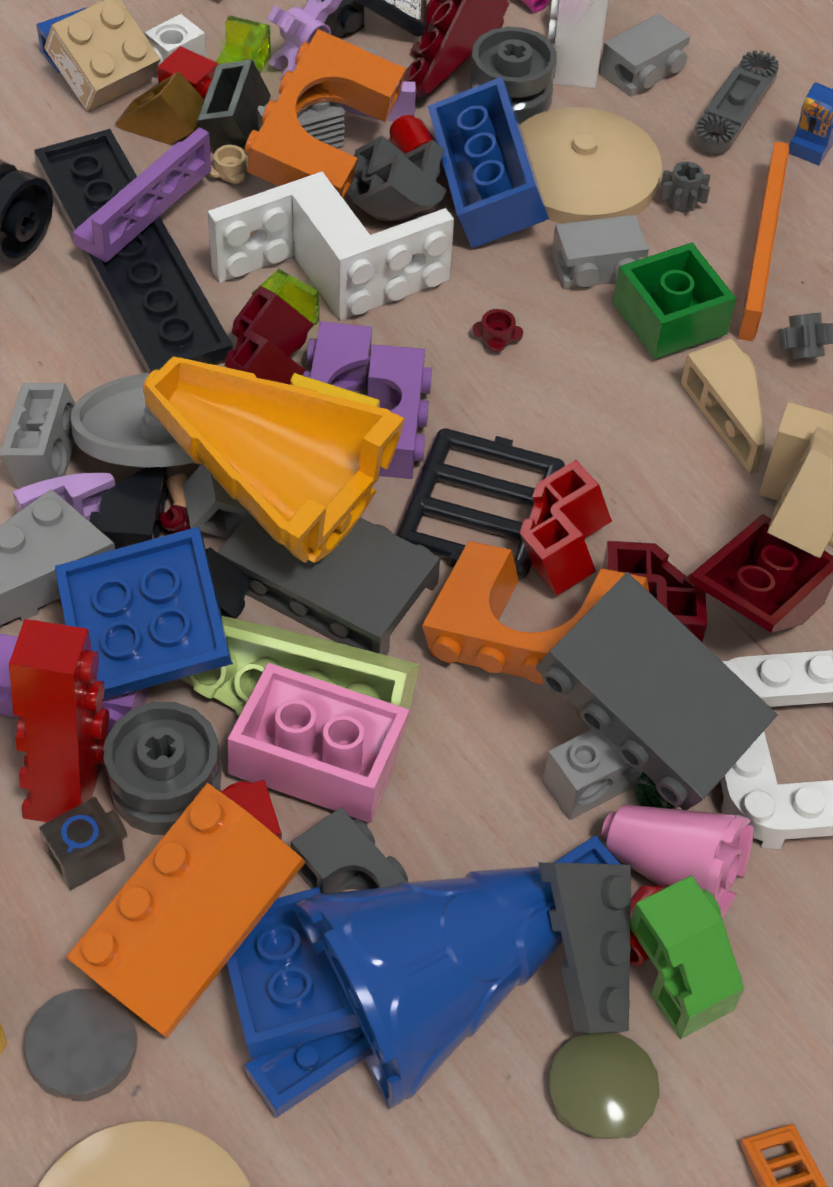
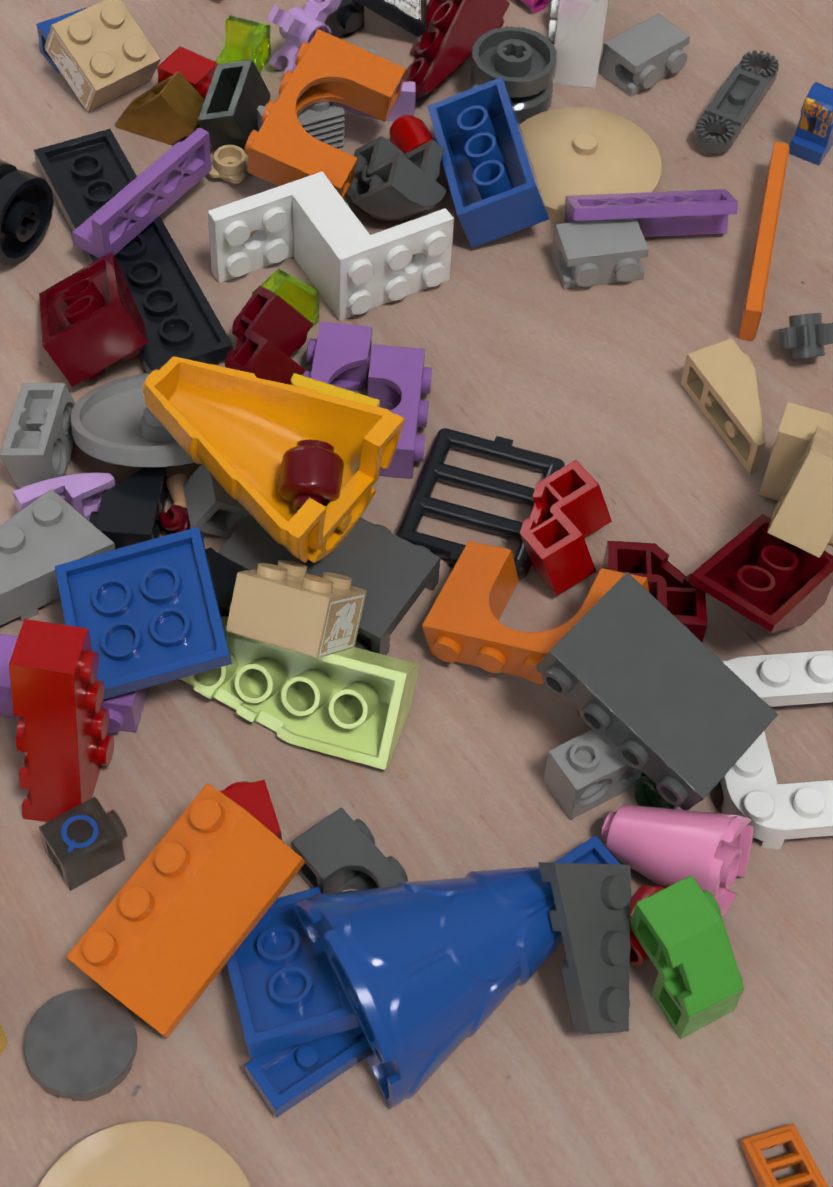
dark grey wheel [103,702,222,835] -> none
white brick [144,14,206,72] -> none
bright pink slope [228,663,410,823] -> none
dark red plate [472,309,523,352] -> none
olive dish [549,1032,660,1139] -> none
green brick [613,242,736,359] -> none
dark grey gear [660,161,710,212] -> none
none -> dark red slope [39,251,148,387]
none -> tan brick [226,560,367,658]
none -> dark red head [279,440,344,512]
none -> medium lavender fence [565,189,738,237]

